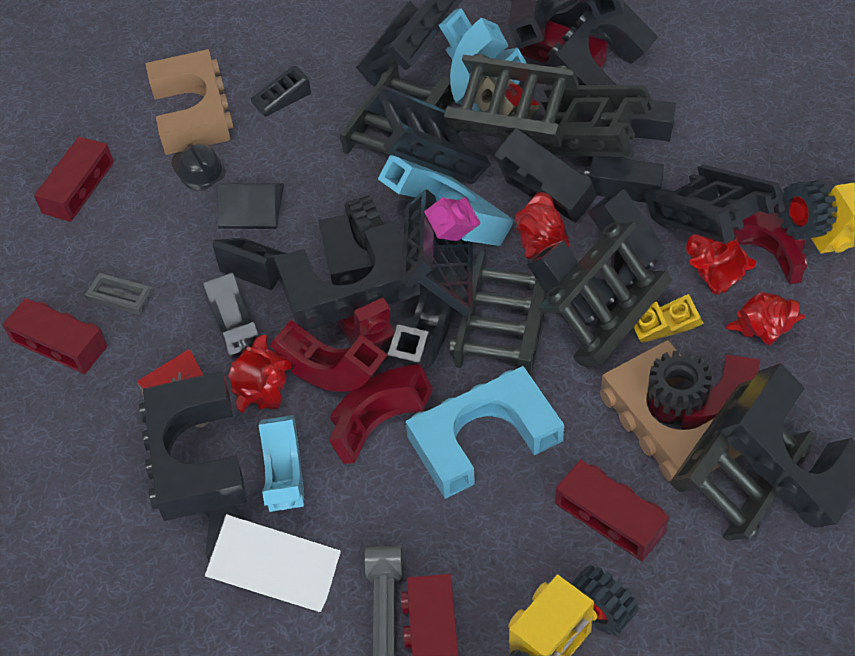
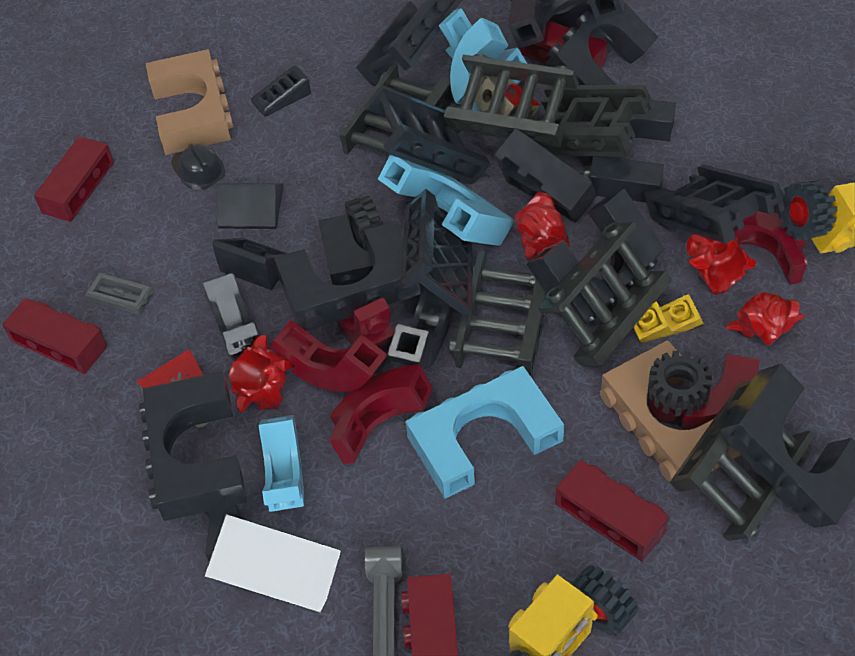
dark pink brick [424,197,481,241] -> none

